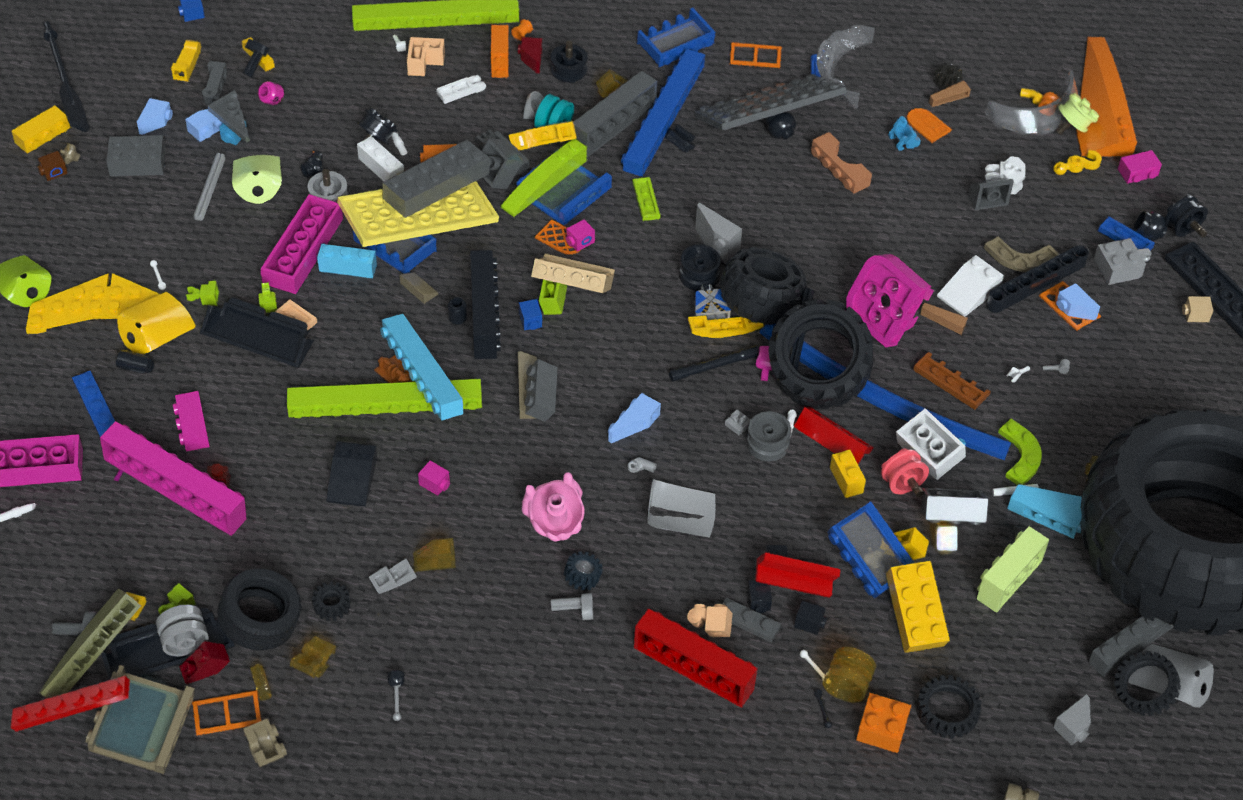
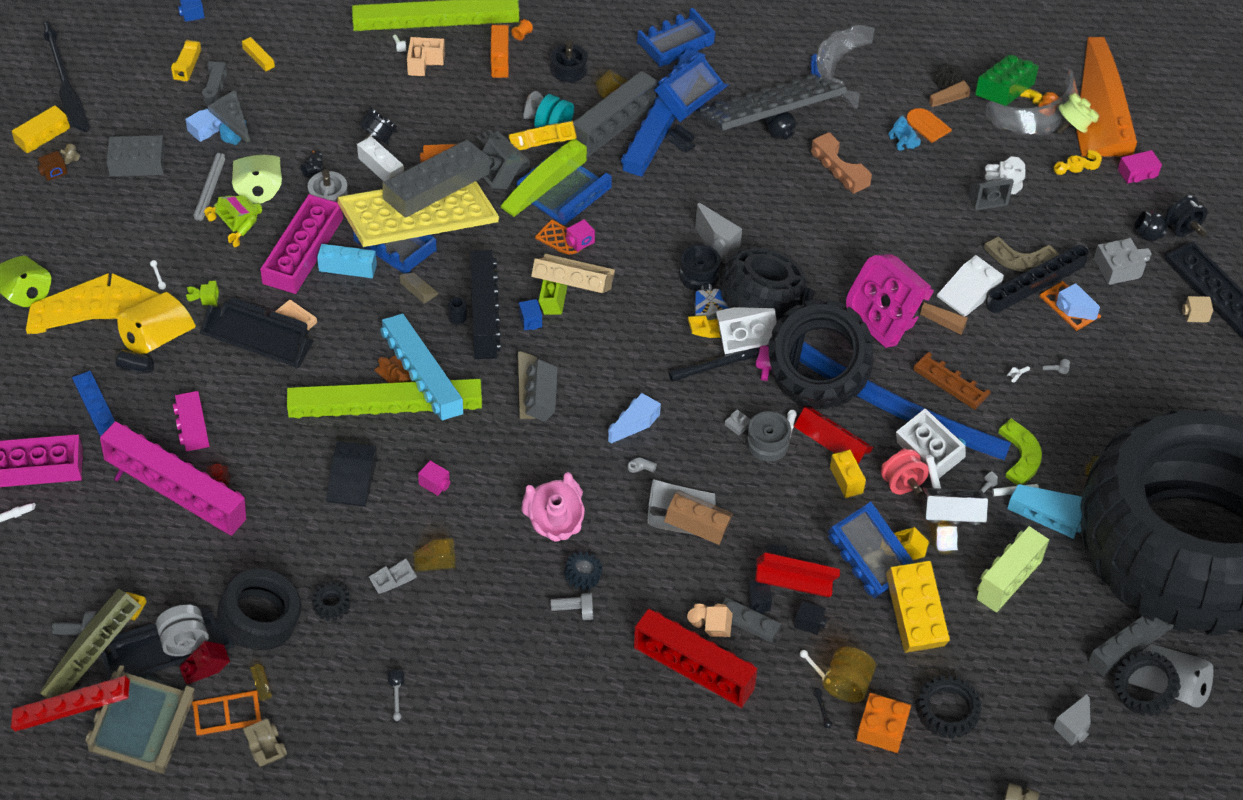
light blue slope [137,98,173,134] -> none
lime piece [158,583,196,615] -> none
black piece [243,39,269,78] -> none
dark pink head [258,81,284,105] -> none
lime piece [259,282,277,313] -> none
clear yellow cylinder [290,636,336,678] -> none
white piece [392,133,407,155] -> none
white hinge [437,75,486,104] -> none
dark red slope [518,37,542,73] -> none
lime tile [632,177,660,221] -> none
orange window [730,42,782,68] -> none
blue plate [1098,217,1155,250] -> none
none -> lime torso [204,195,262,247]
none -> window [655,54,728,122]
none -> medium nougat slope [664,491,734,545]
none -> white slope [716,307,777,354]
none -> white piece [925,455,941,489]
none -> green brick [975,55,1039,106]
none -> light grey hand [981,472,998,493]

